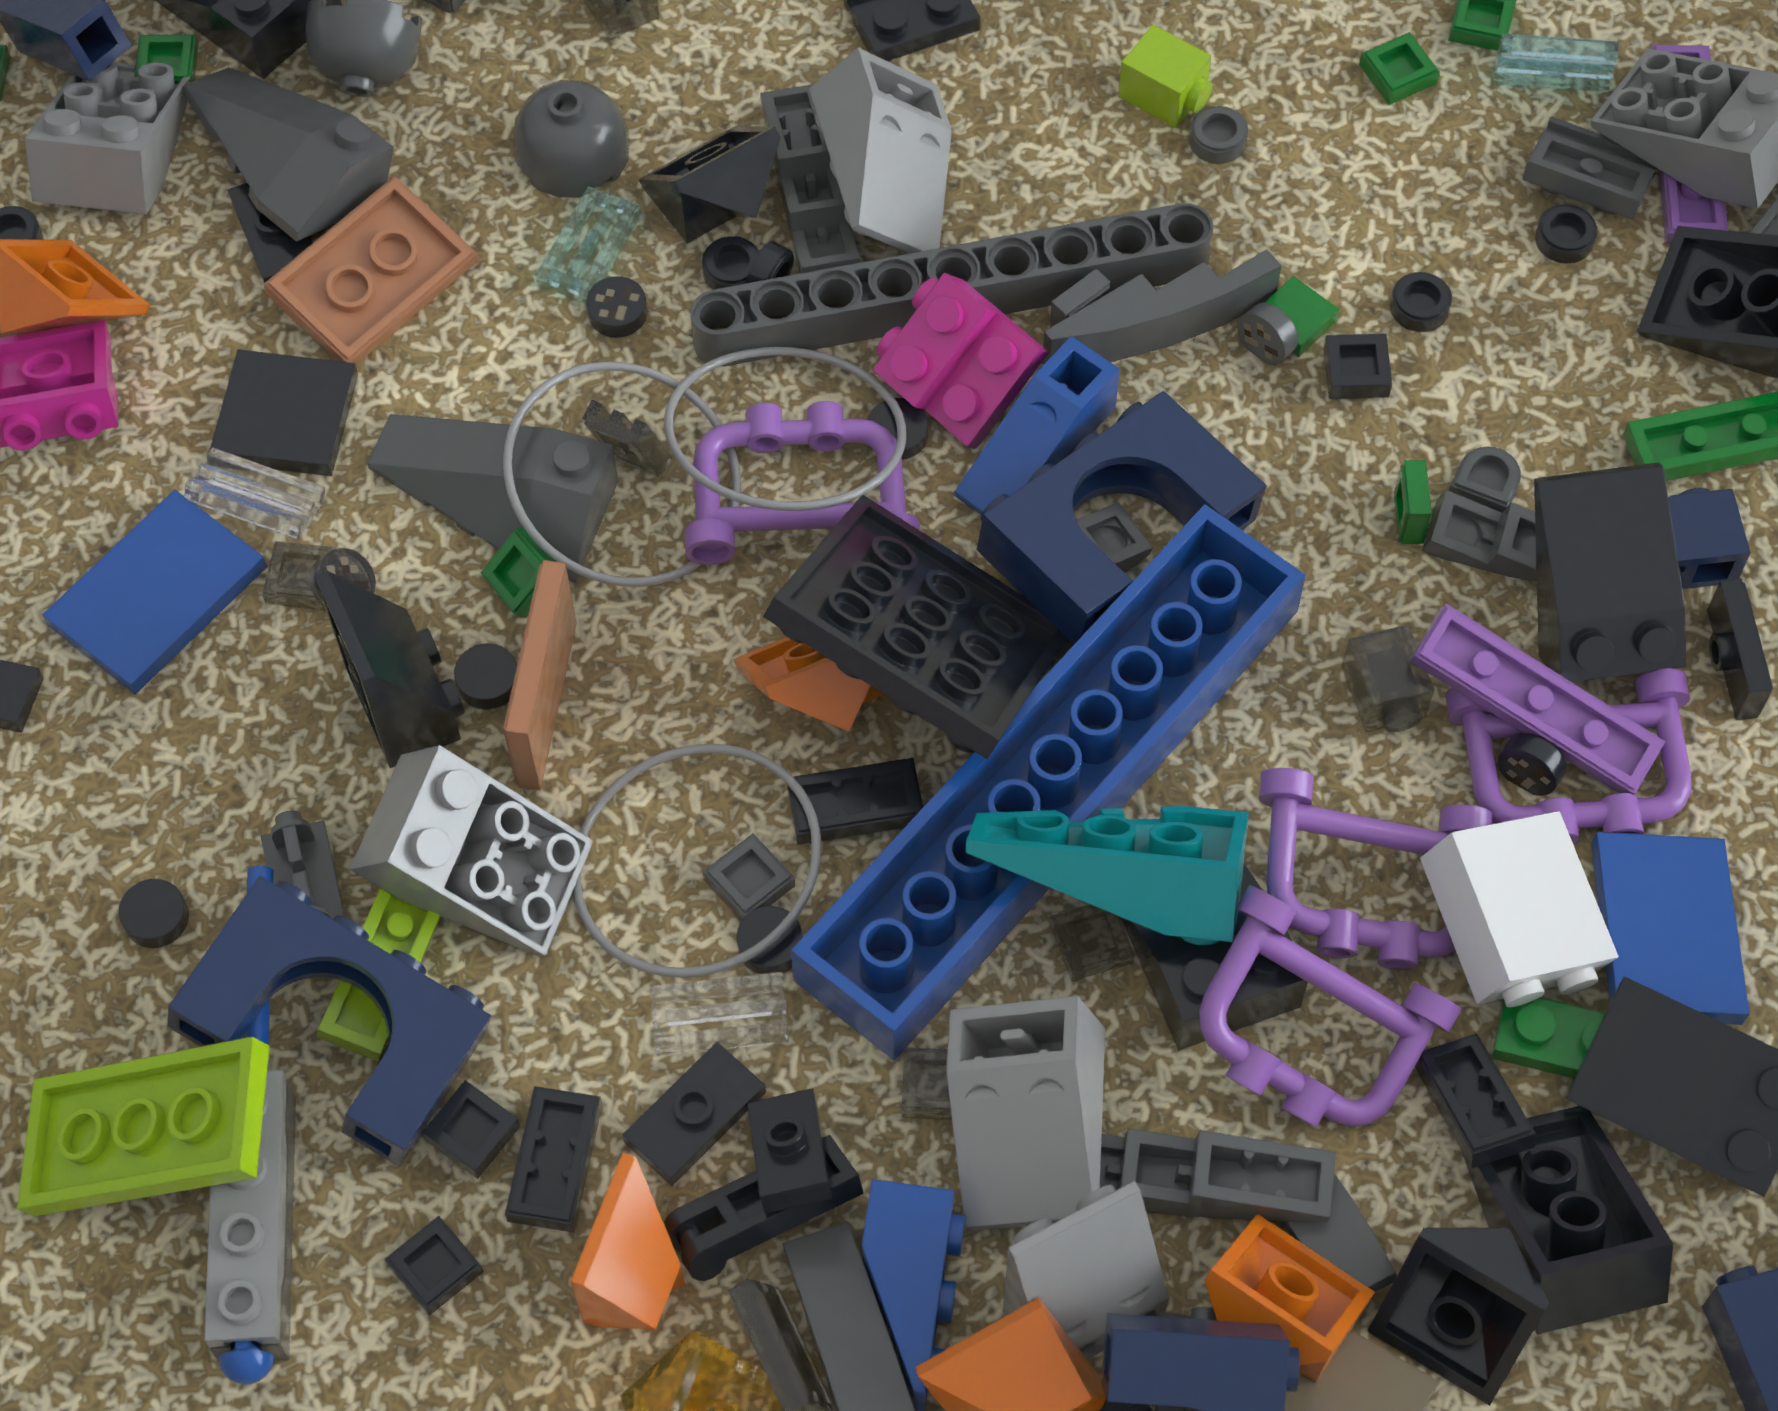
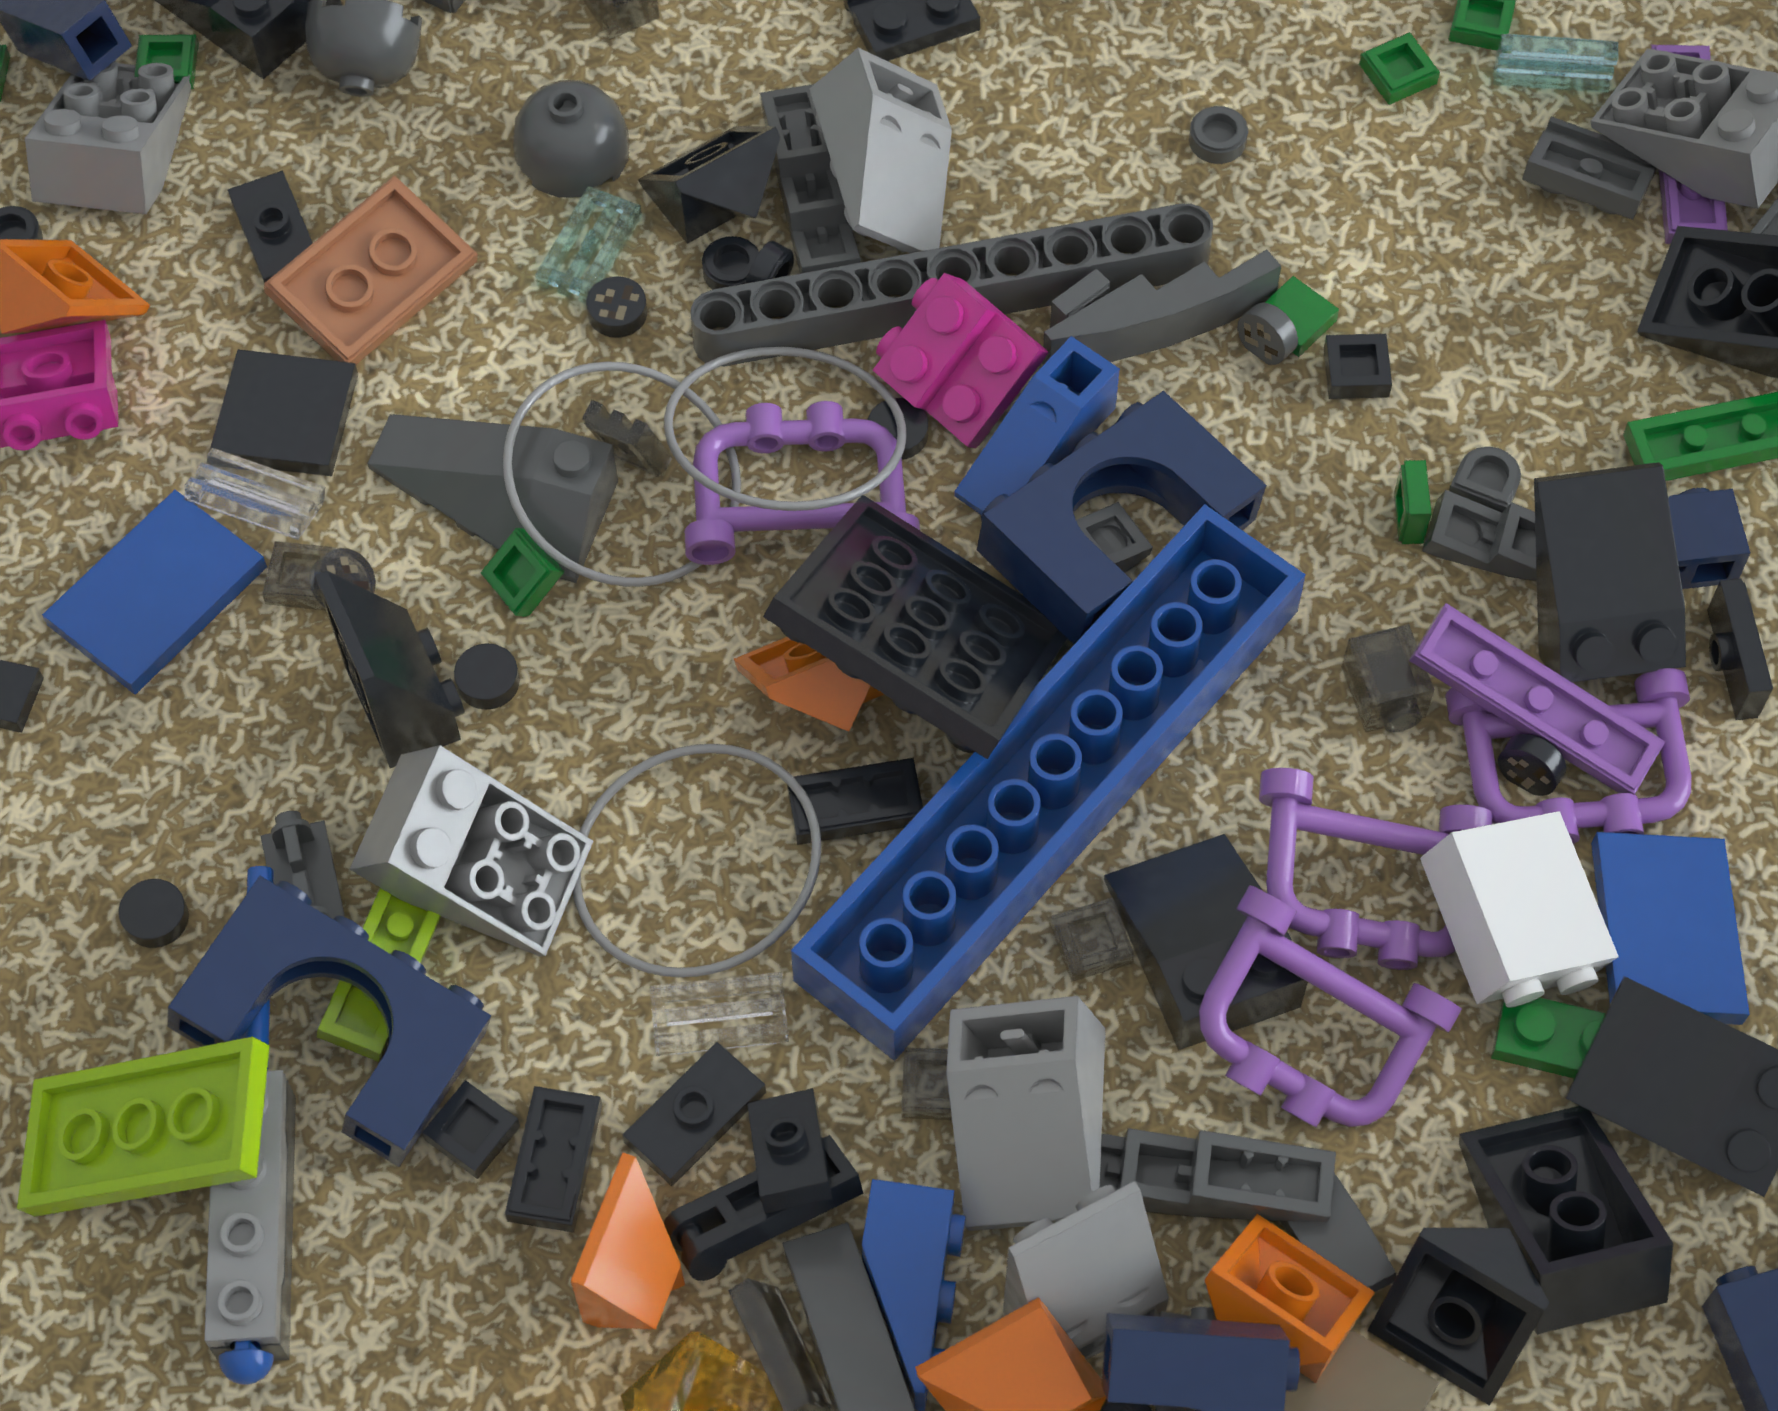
dark grey wedge [183,67,394,242] -> none
black tile [384,1216,483,1316] -> none
nougat tile [503,560,577,790] -> none
dark grey tile [703,833,795,921] -> none
black tile [737,906,803,976] -> none
teal wedge [966,806,1249,945] -> none
lime brick [1118,24,1213,128] -> none
black tile [1390,272,1452,332] -> none
black plate [1415,1033,1536,1168] -> none
black tile [1535,204,1597,264] -> none

